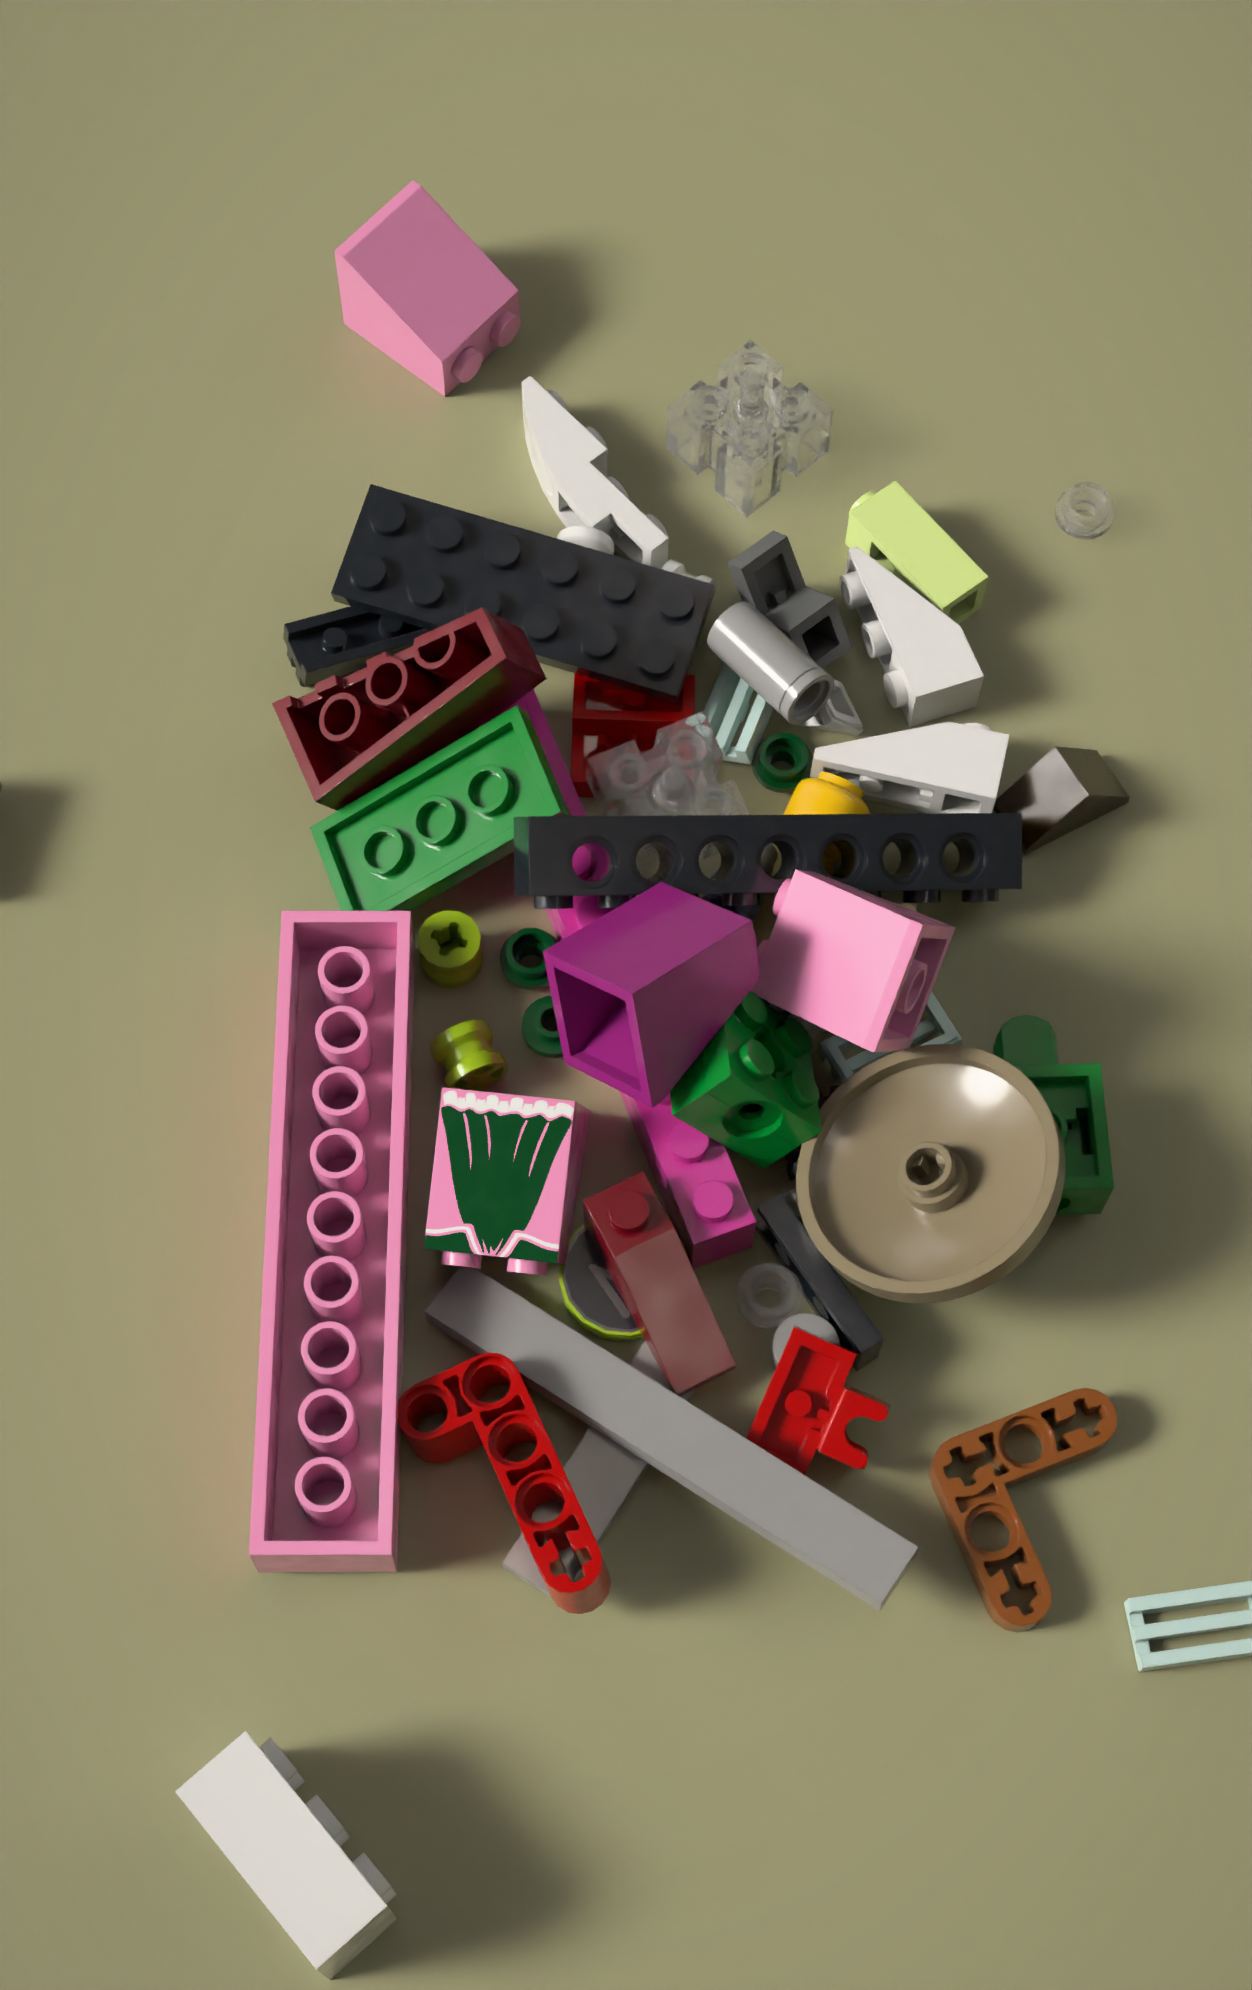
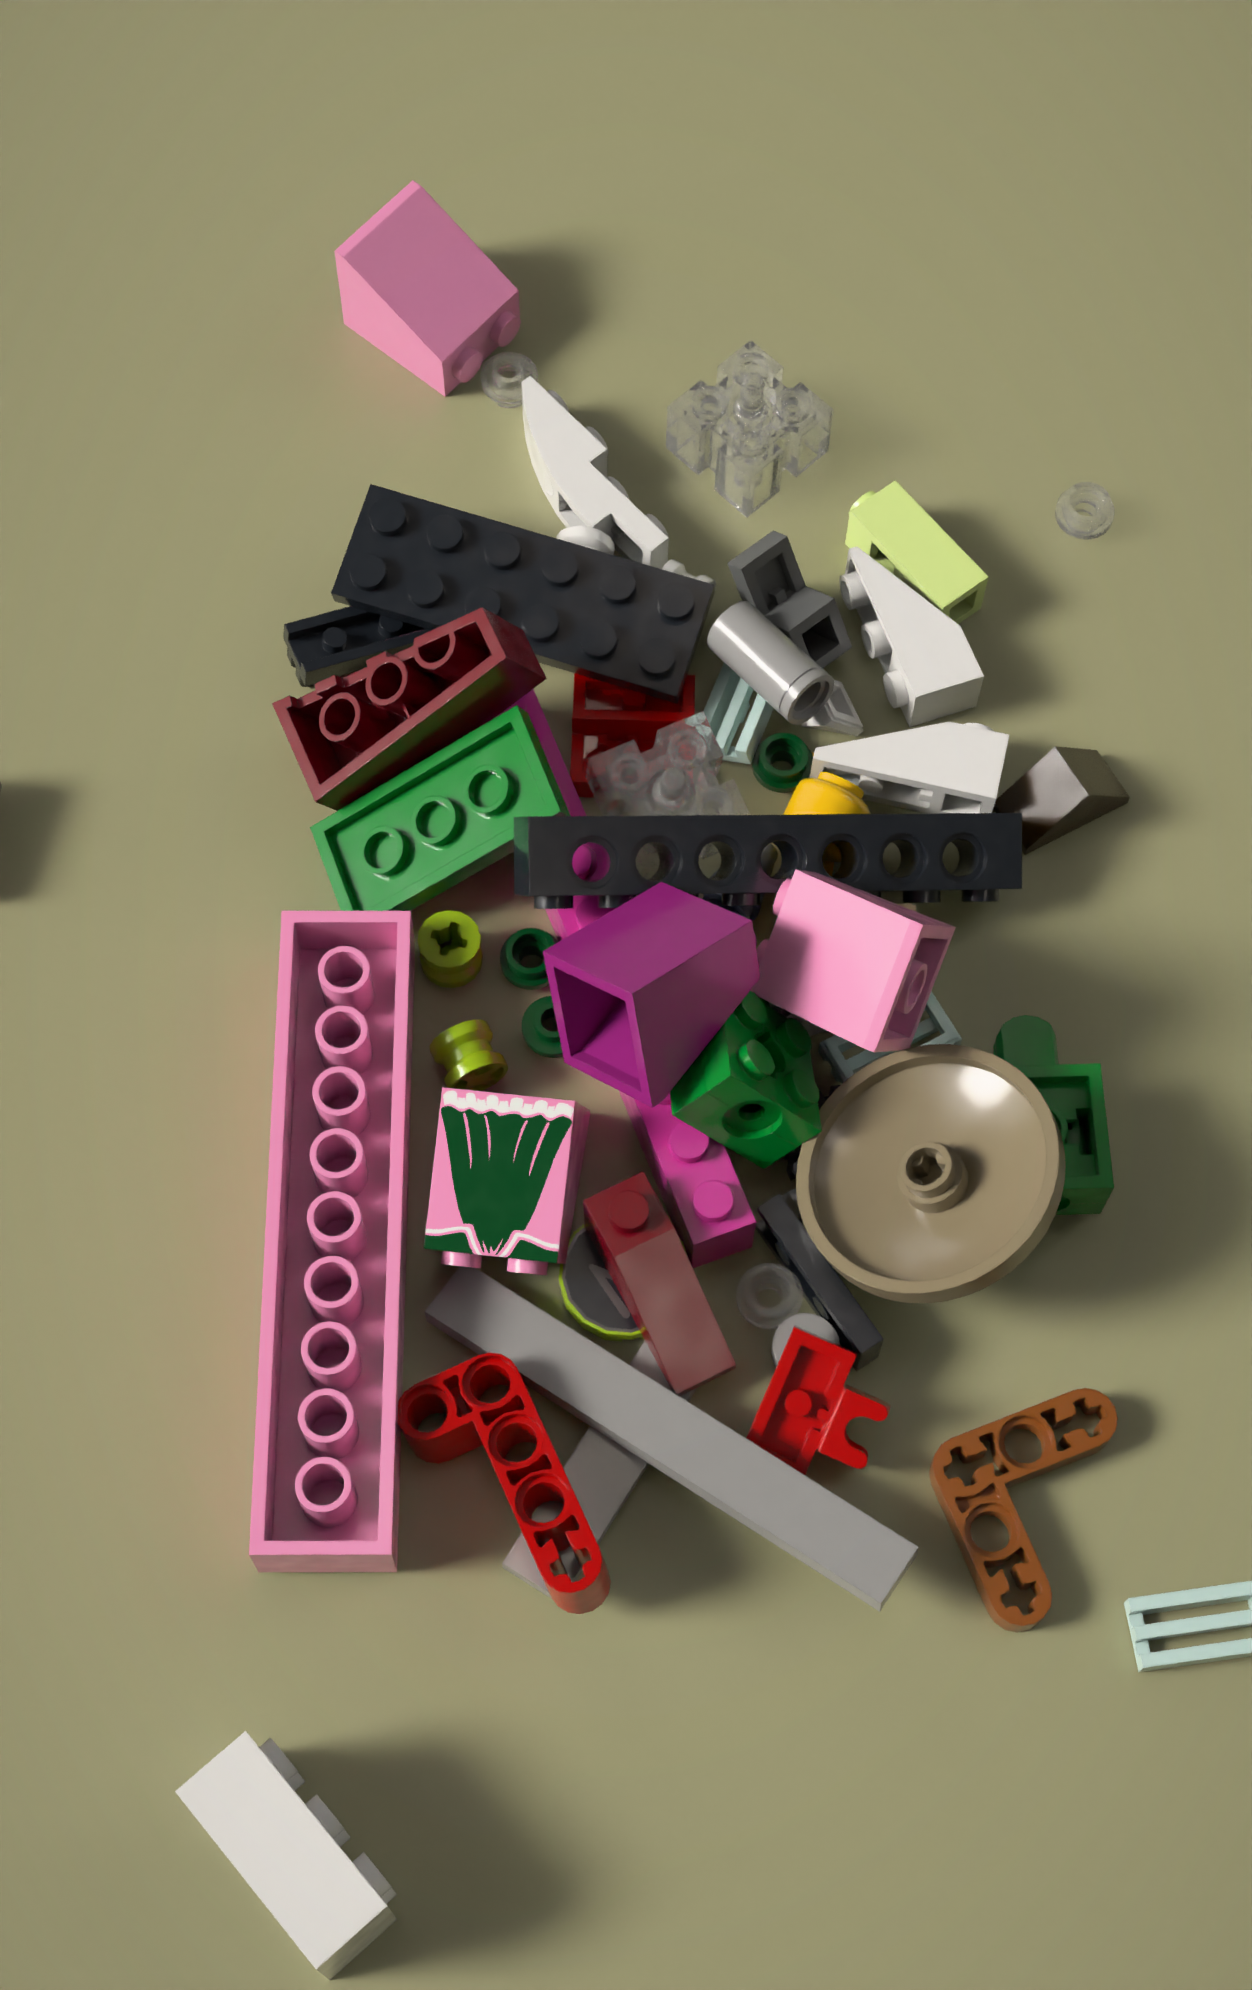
none -> clear plate [480,352,538,408]

